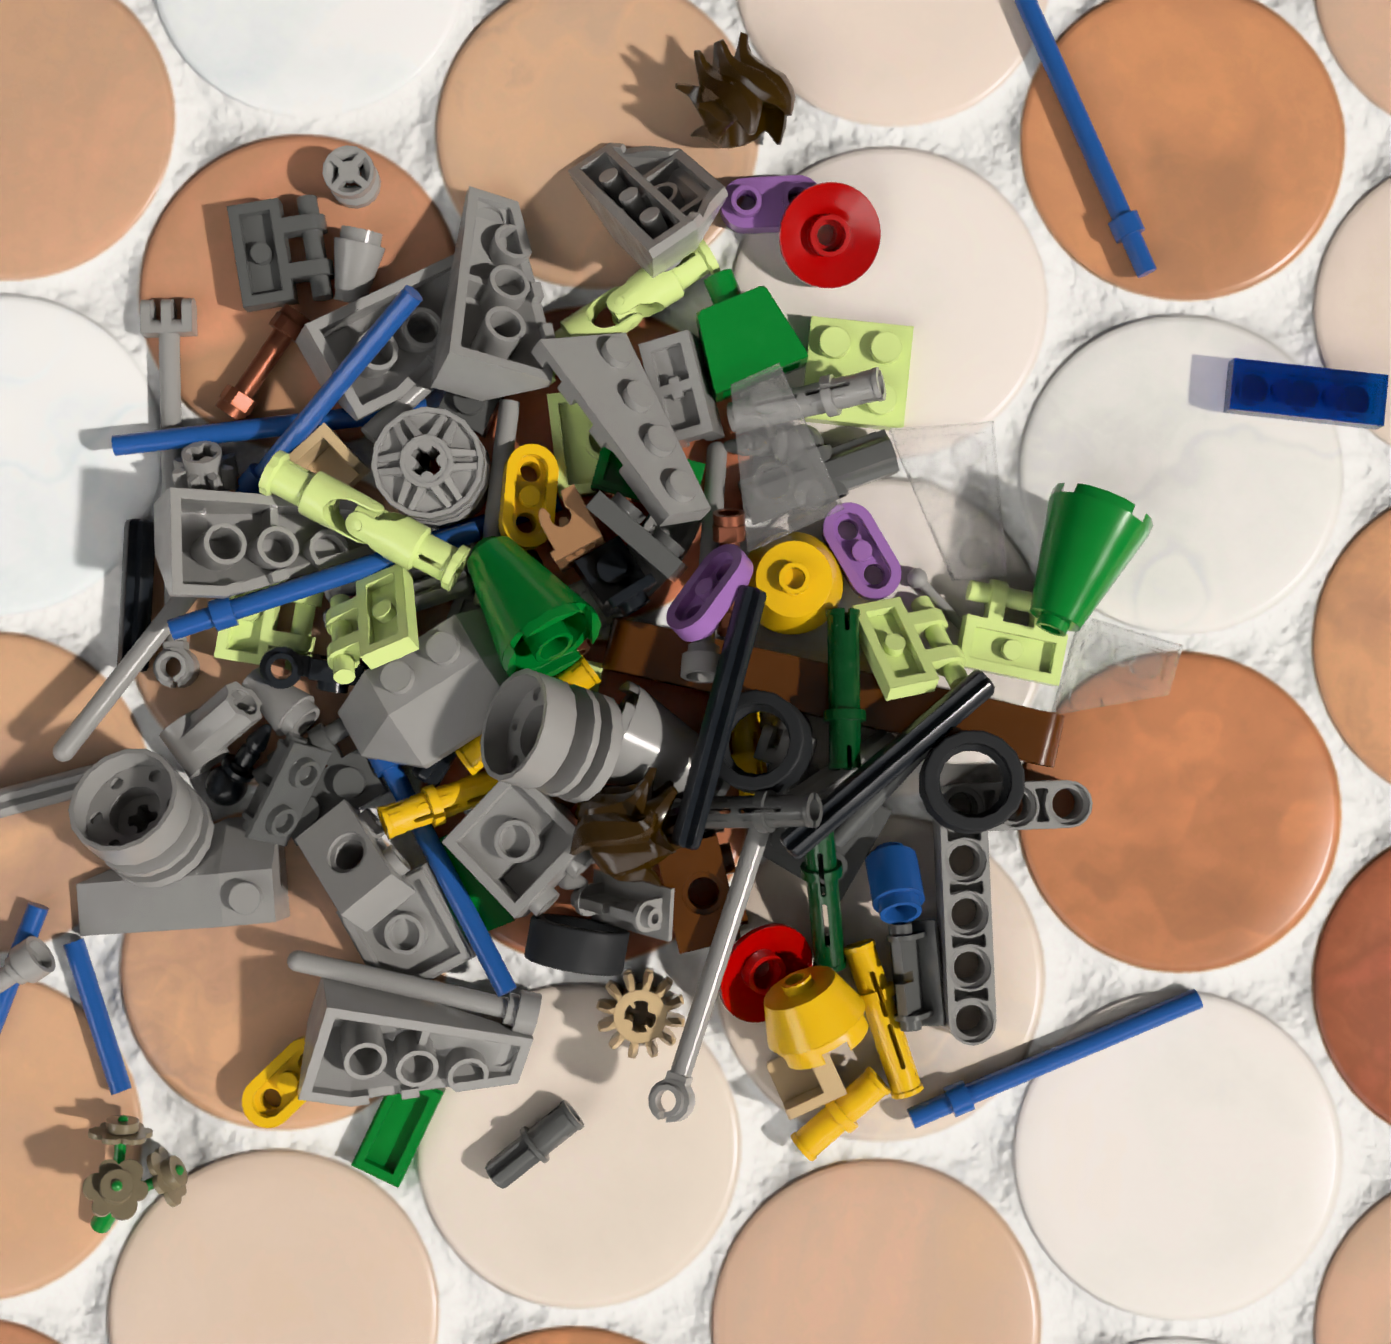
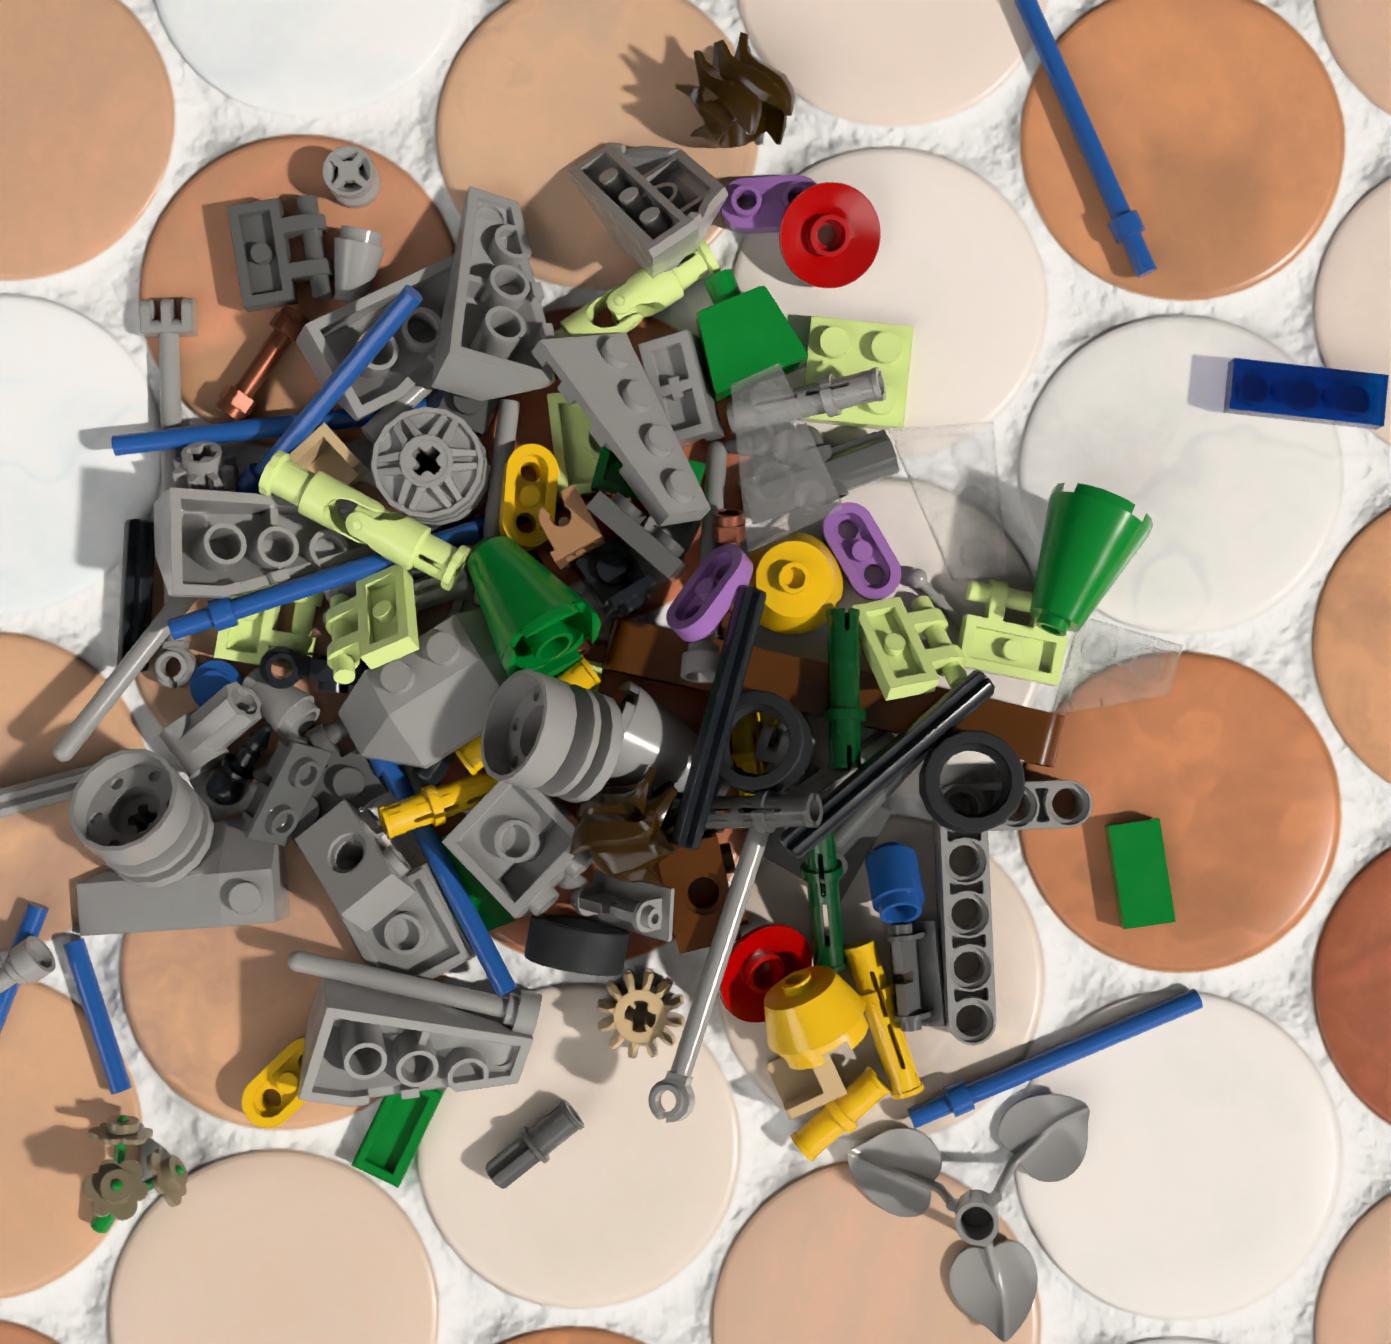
none -> blue plate [190,660,243,707]
none -> light grey plant [847,1093,1090,1342]
none -> green tile [1104,818,1176,930]

